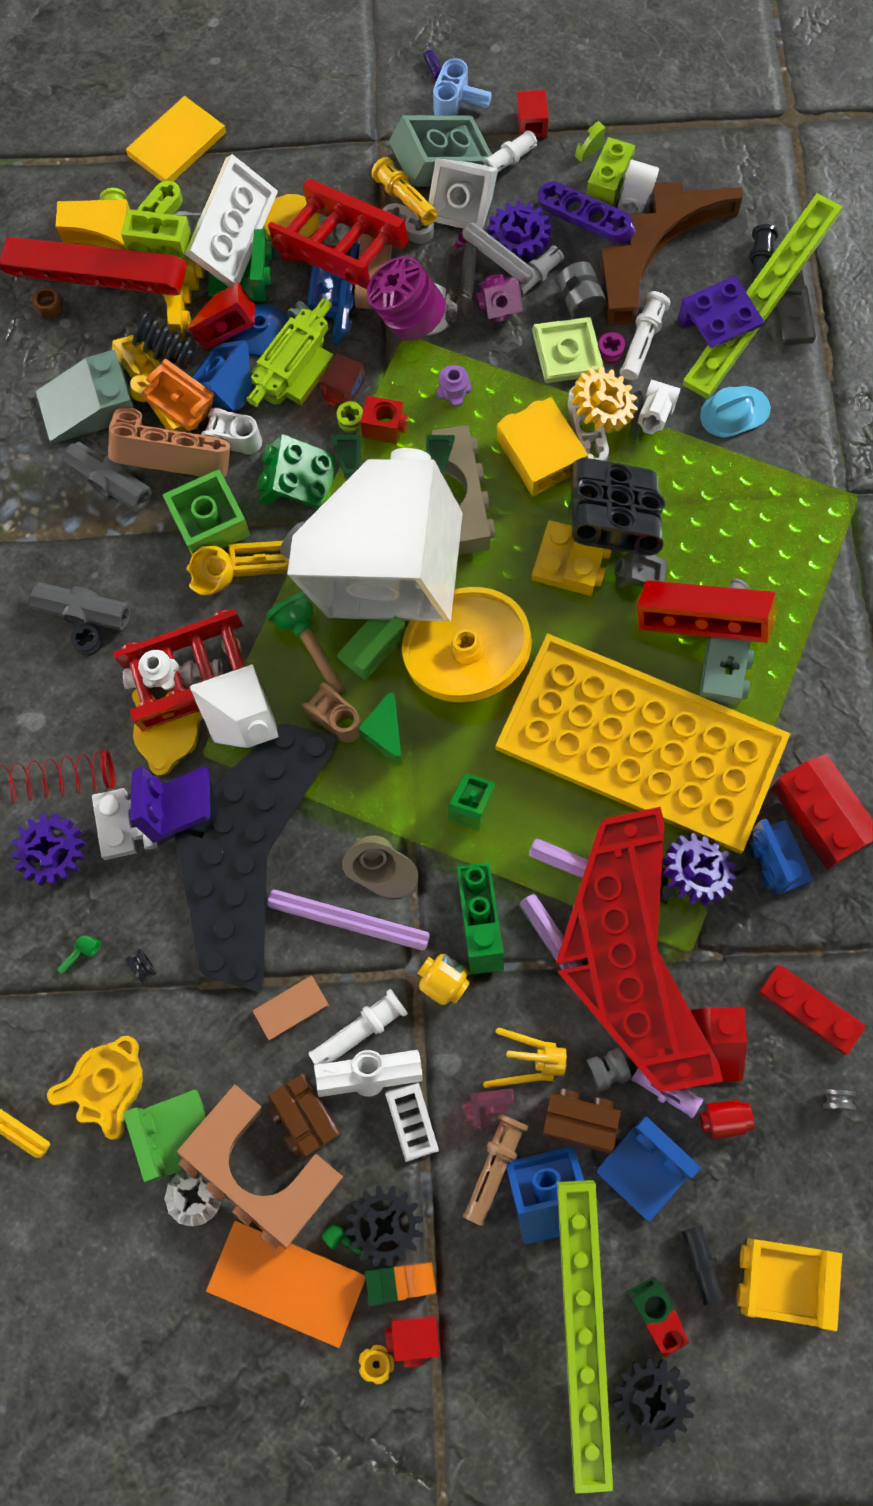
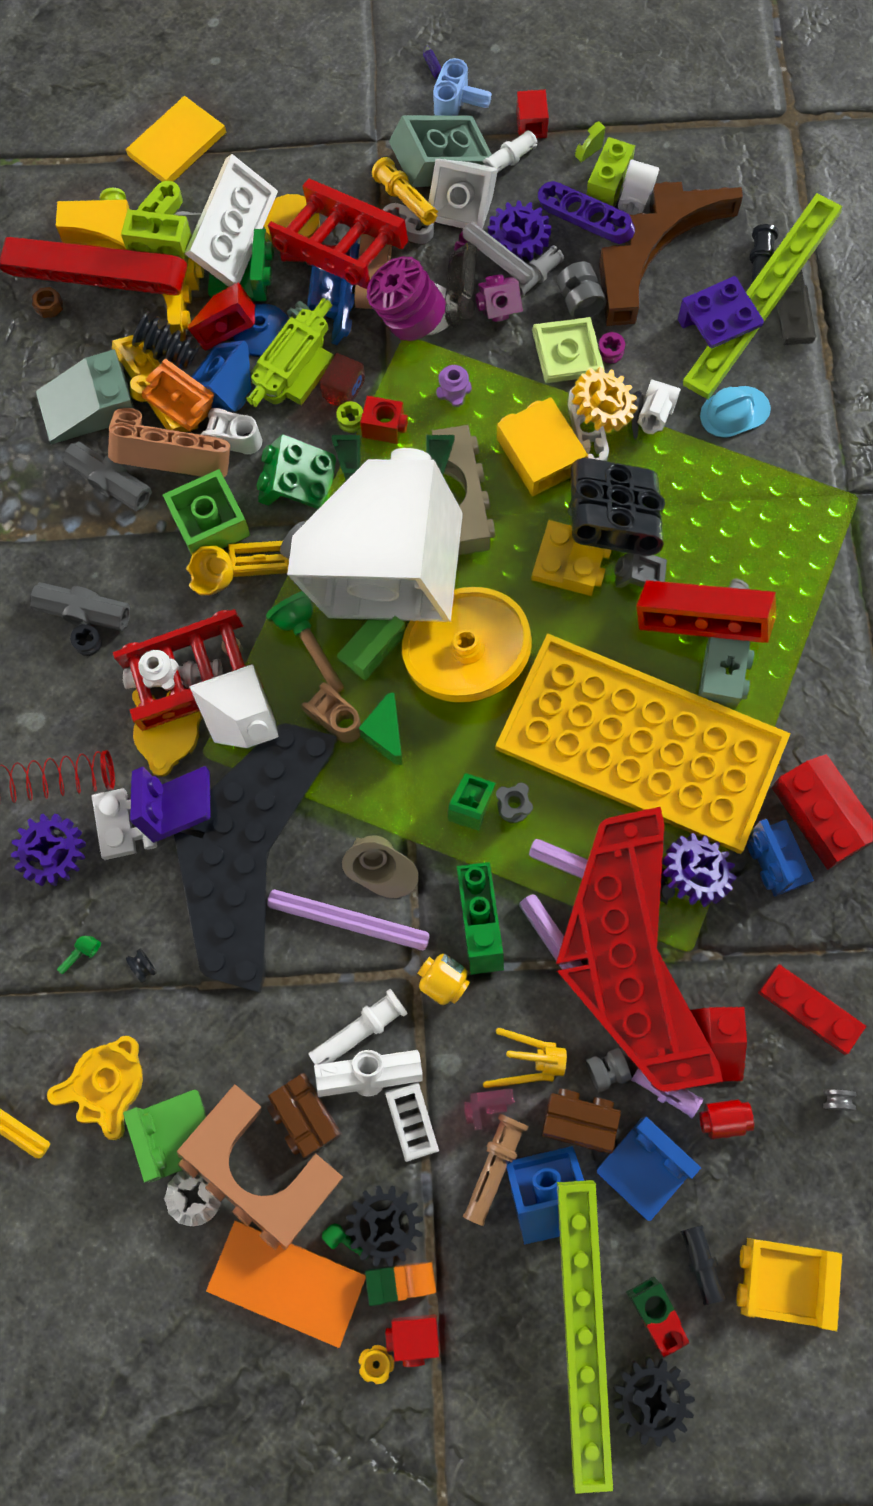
nougat tile [252,975,329,1041] -> none
white pin [620,291,671,381] -> none
none -> dark grey brick [496,782,533,823]

